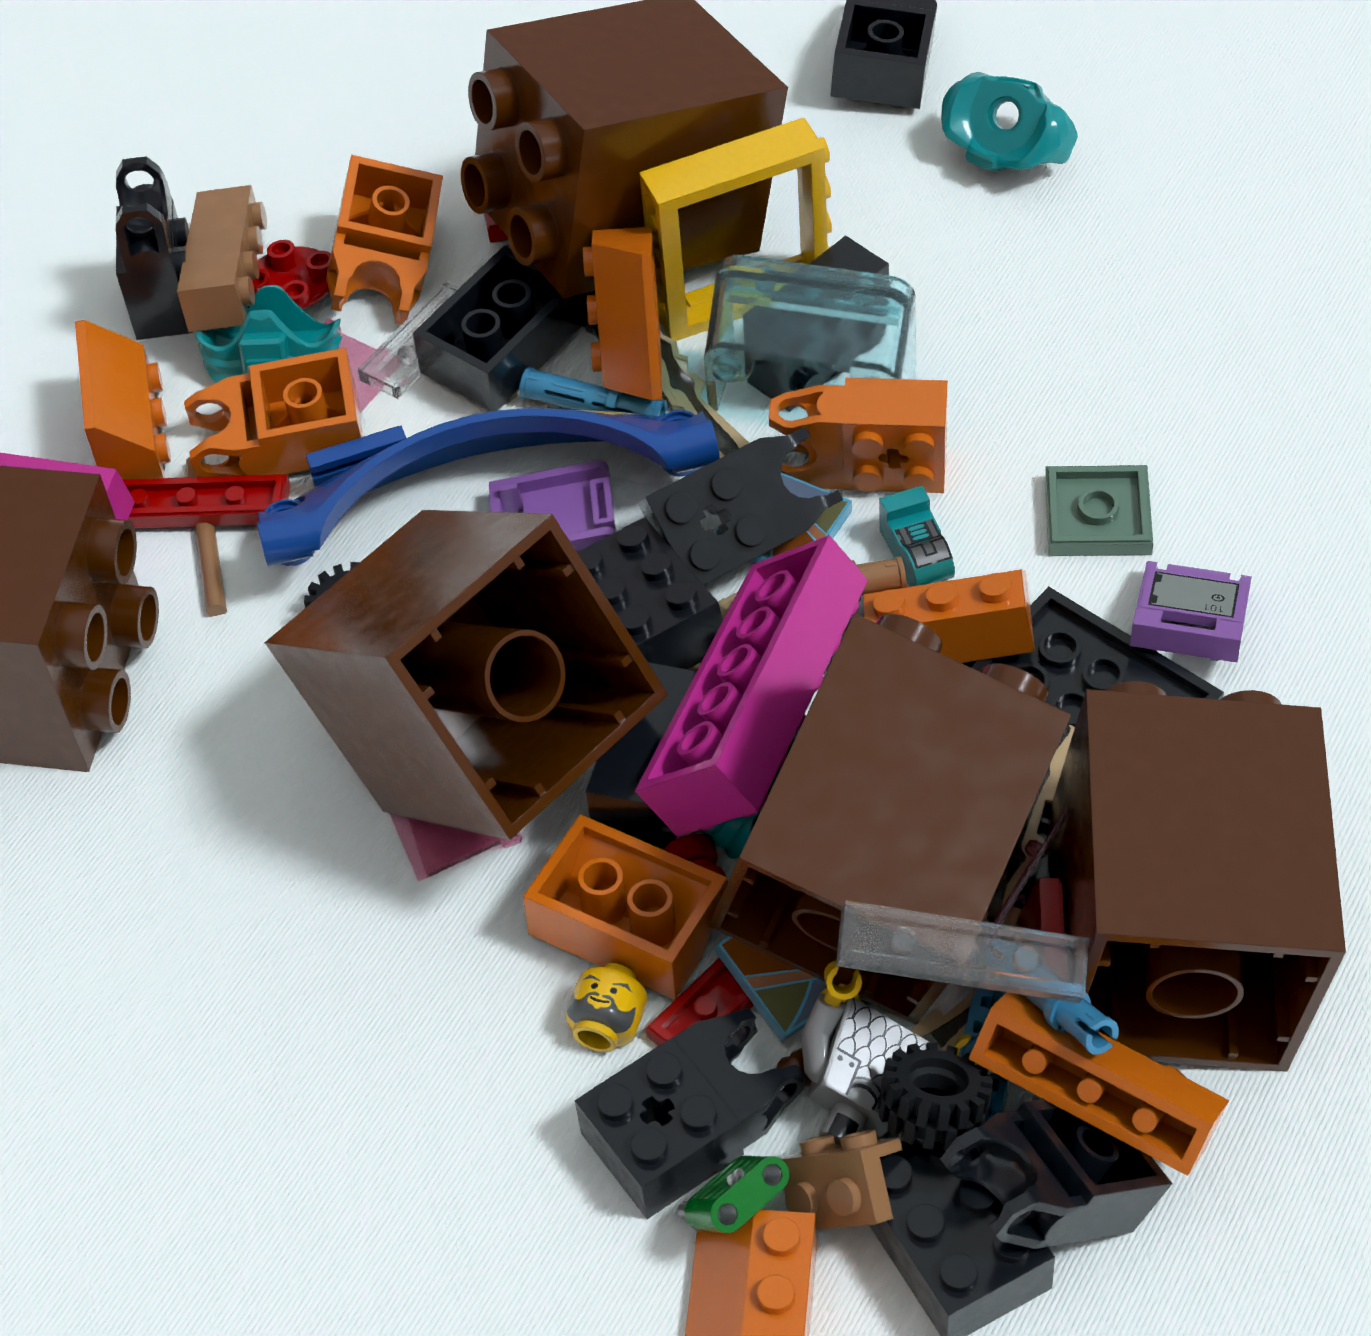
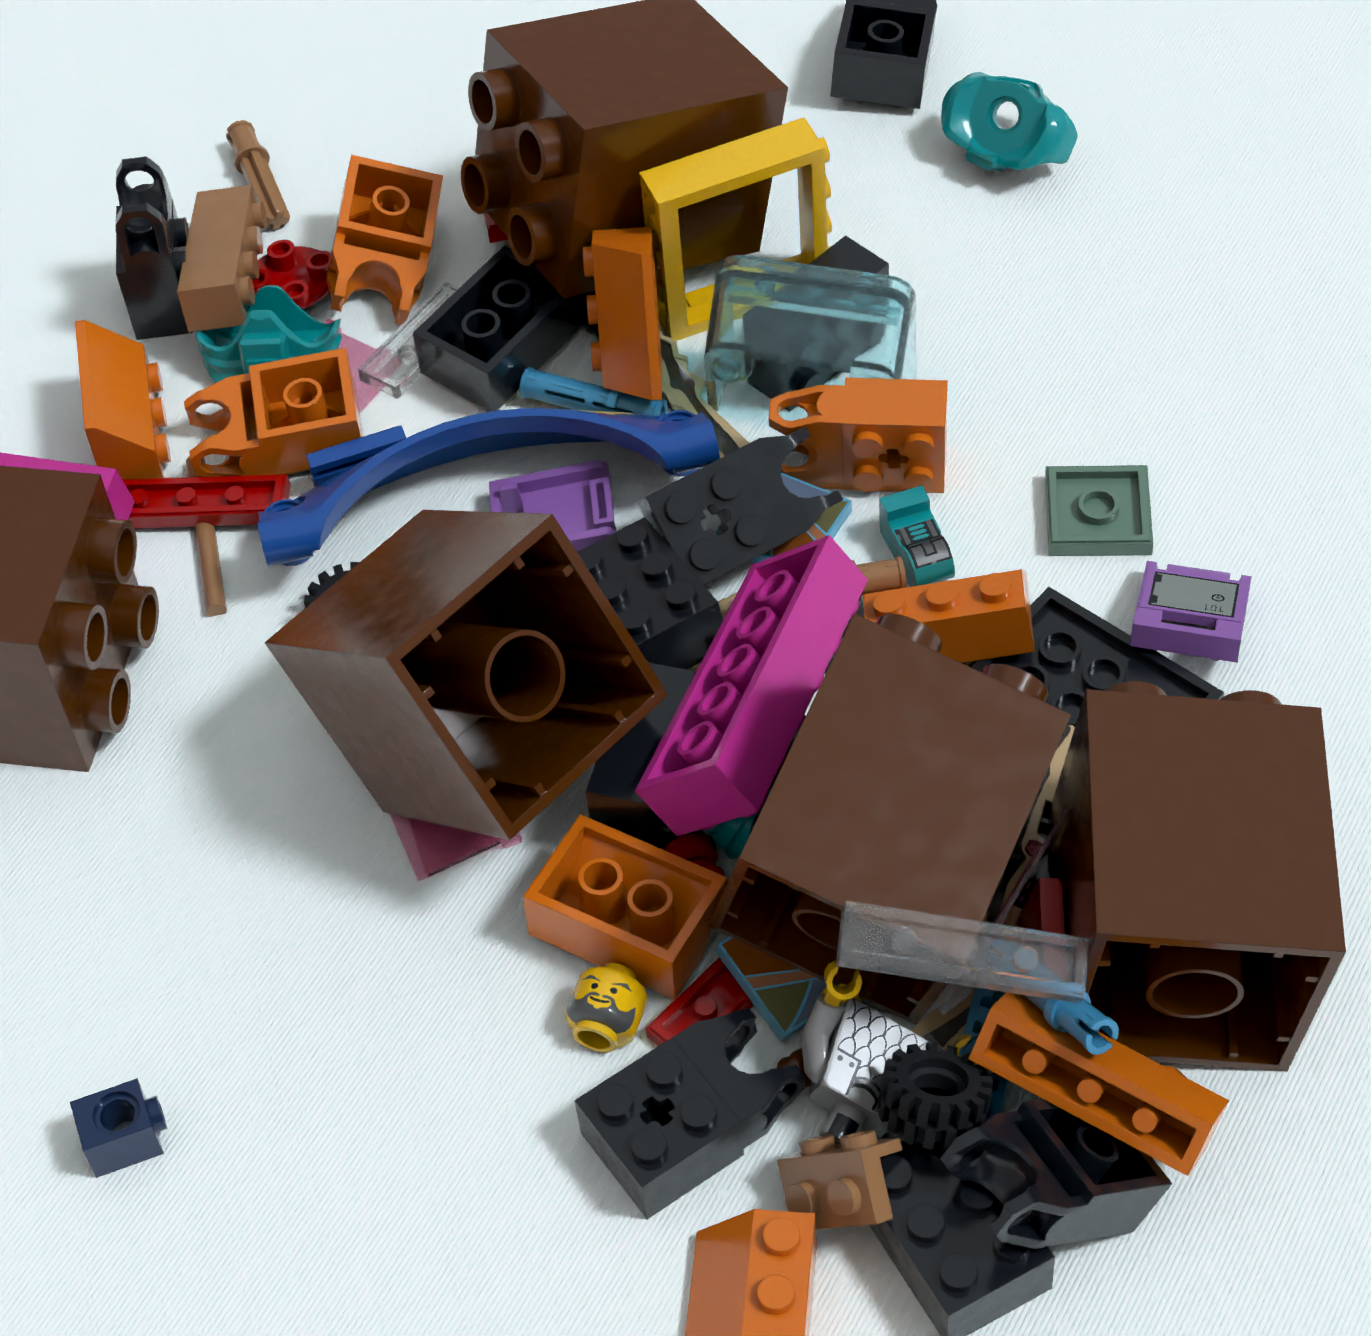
green piece [678,1155,789,1233] -> none
none -> dark blue brick [70,1078,168,1178]
none -> medium nougat axle [226,120,290,230]

